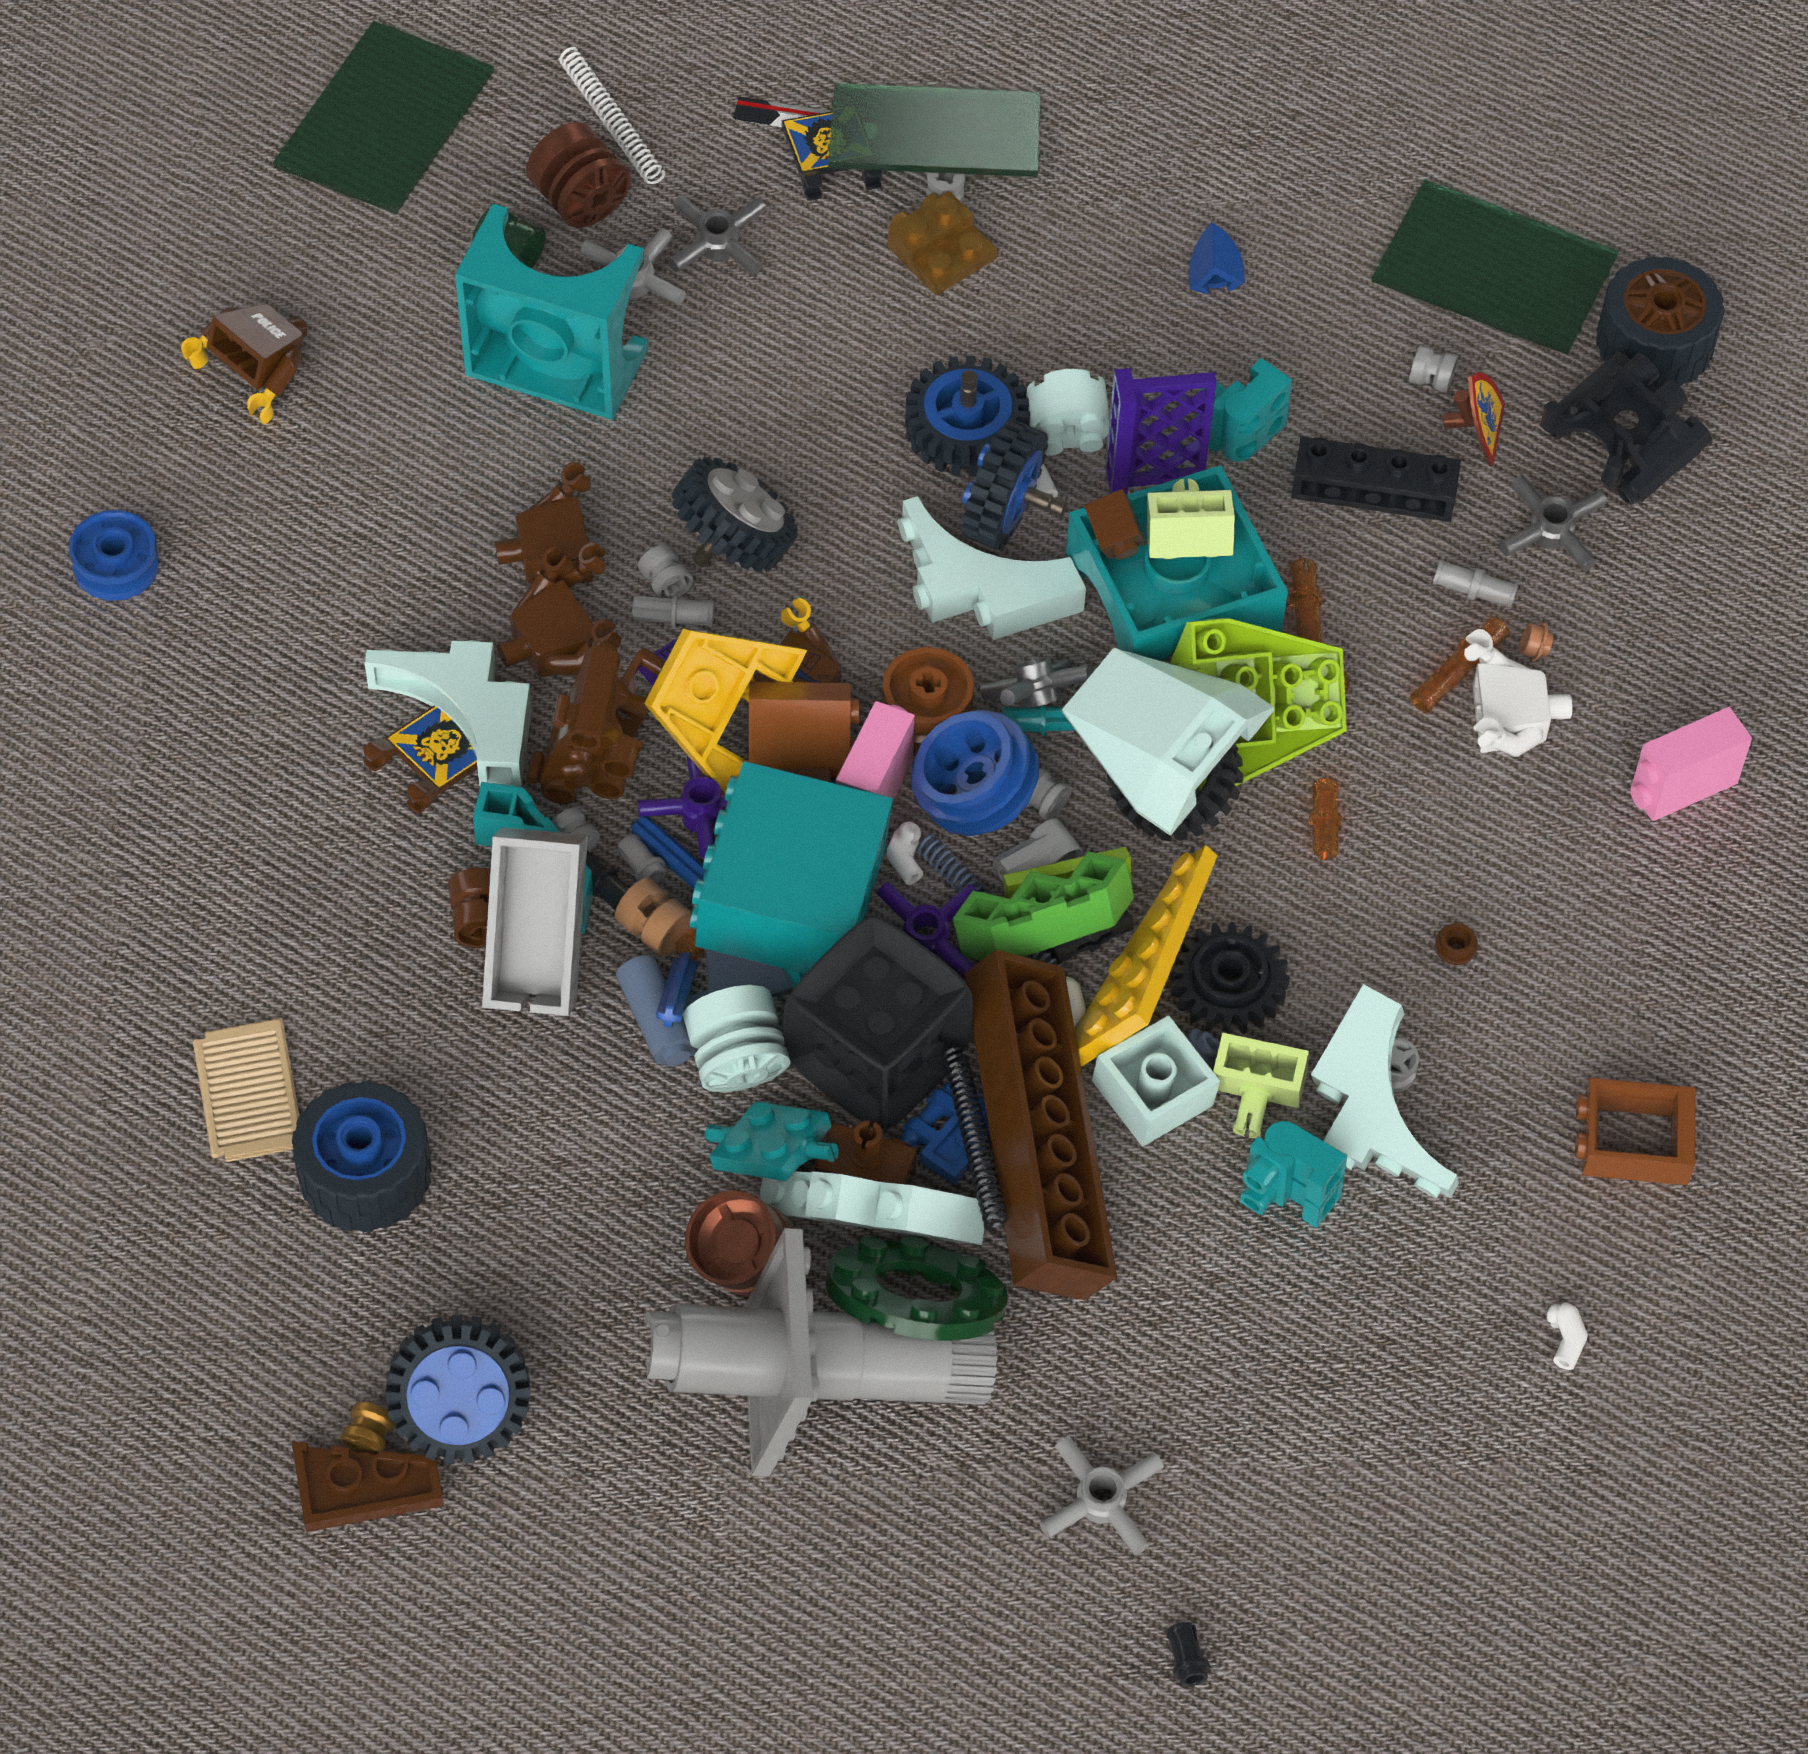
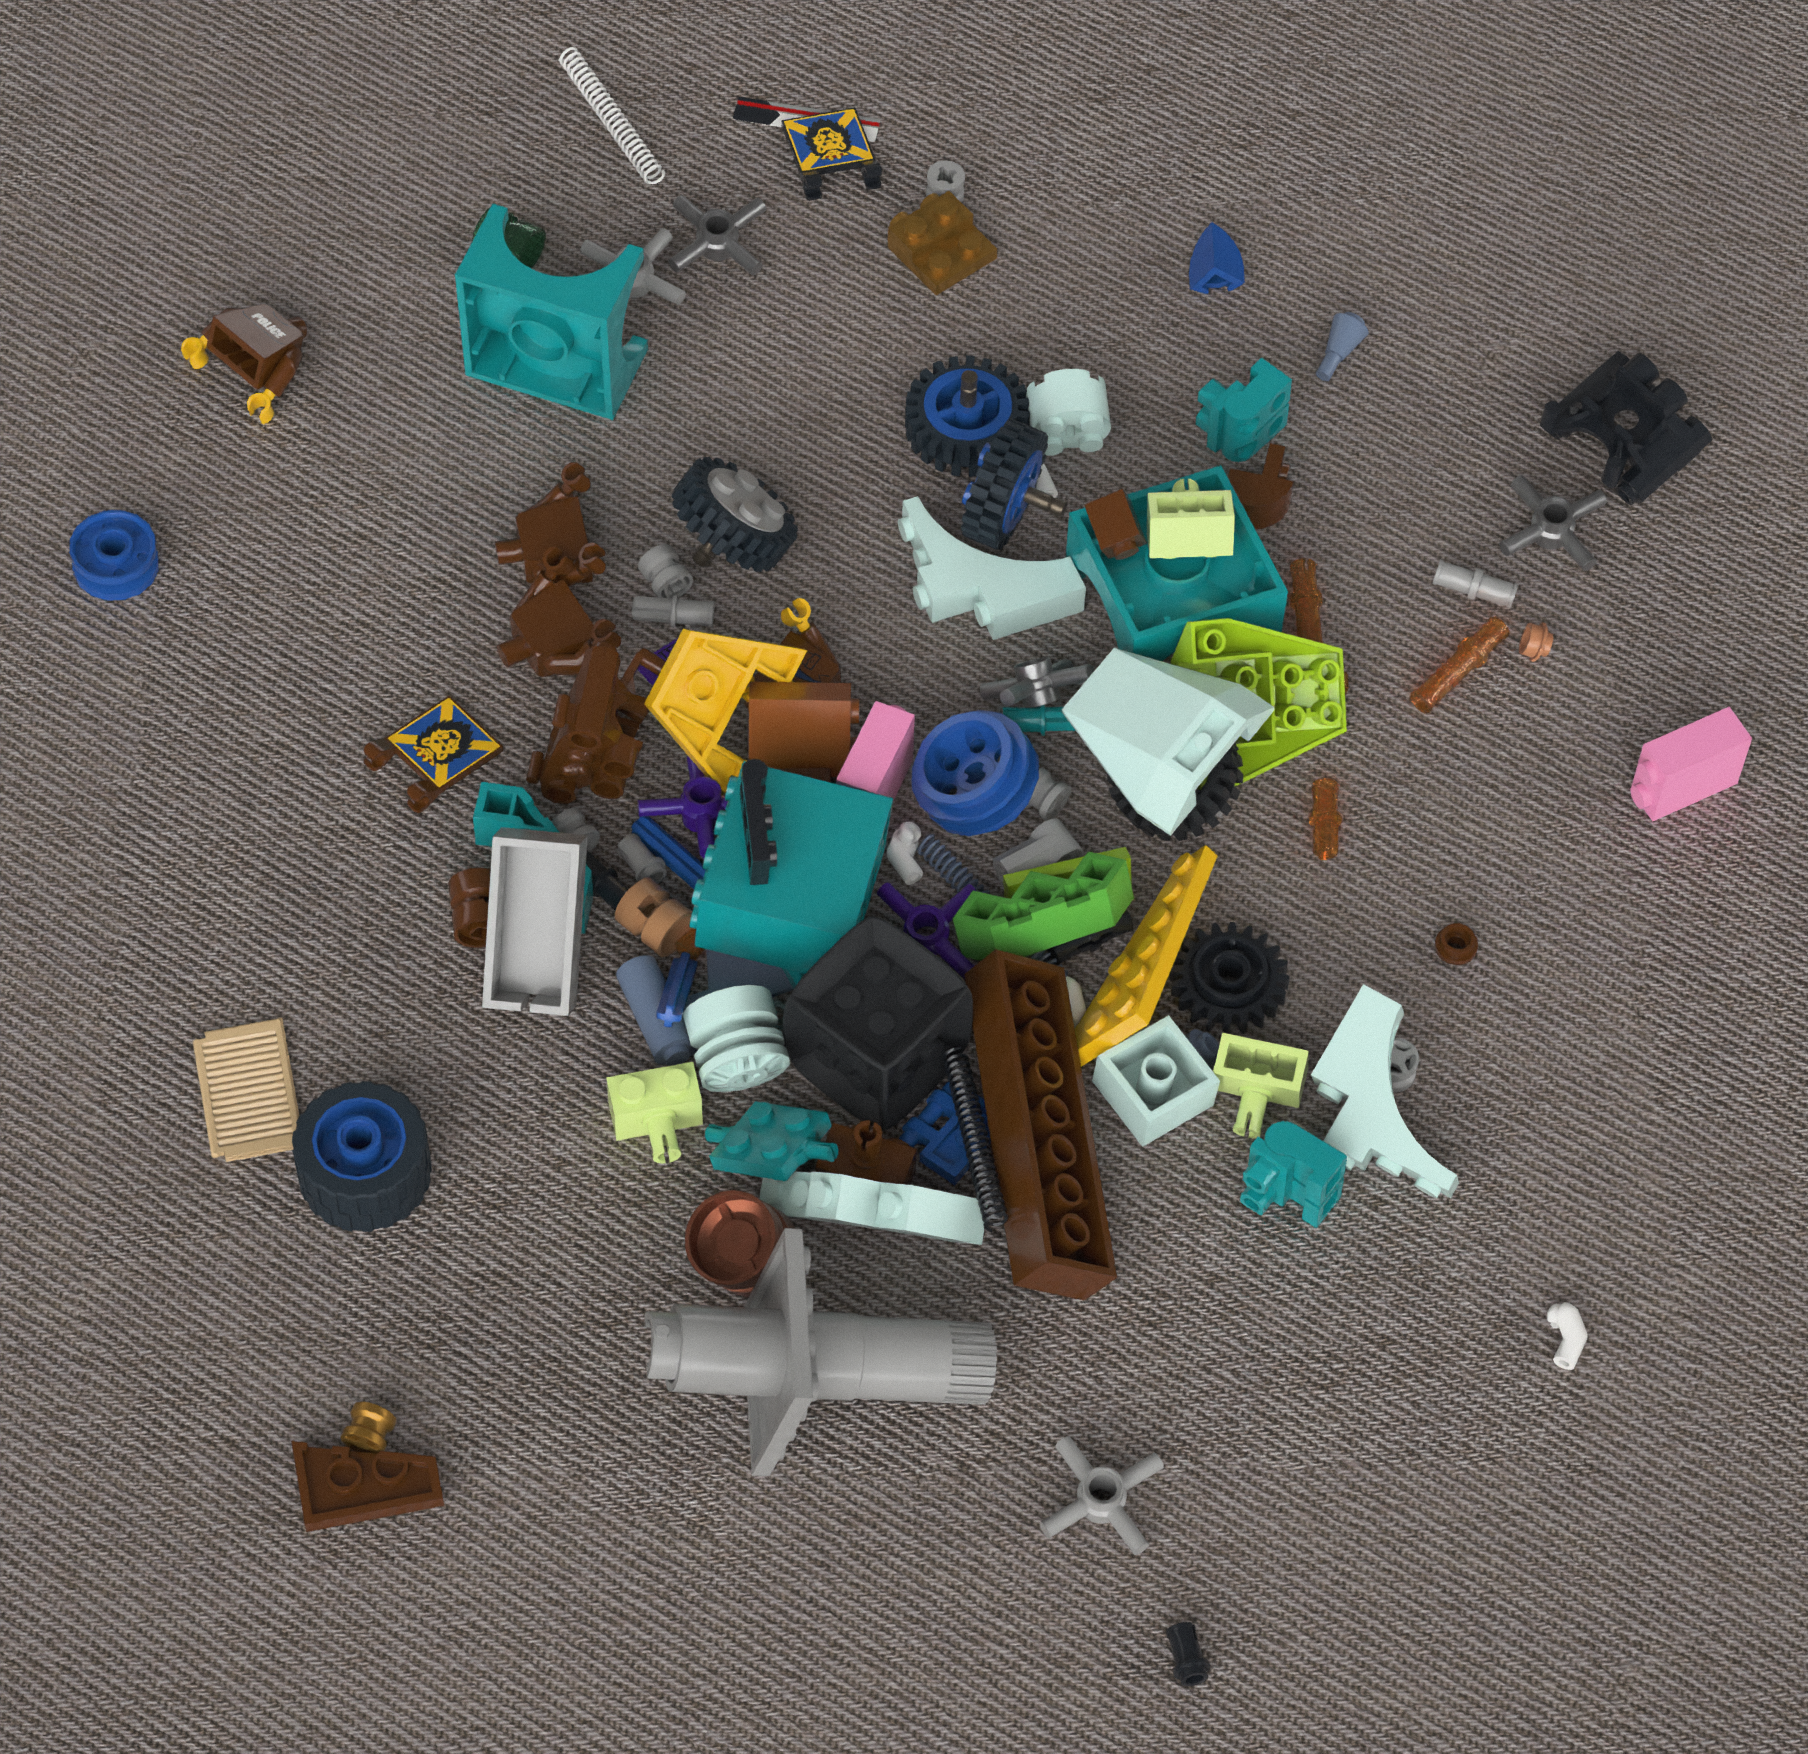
clear green piece [273,21,494,214] -> none
light aqua arch [365,640,532,787] -> none
wheel [386,1315,530,1464] -> none
copper wheel [526,121,630,228] -> none
dark green plate [825,1236,1008,1341] -> none
clear green piece [828,83,1041,177] -> none
dark orange wheel [882,647,974,754] -> none
dark purple fence [1105,368,1217,494] -> none
black brick [1291,436,1461,522] -> none
clear green piece [1371,179,1619,355] -> none
light grey wheel [1409,344,1459,393] -> none
shield [1443,372,1505,466] -> none
white torso [1464,629,1572,757] -> none
dark orange window [1575,1078,1696,1186] -> none
black wheel [1596,257,1724,387] -> none
none -> yellowish green brick [606,1062,703,1164]
none -> black plate [739,759,777,885]
none -> reddish brown brick [1228,443,1293,530]
none -> sand blue cone [1316,312,1369,381]

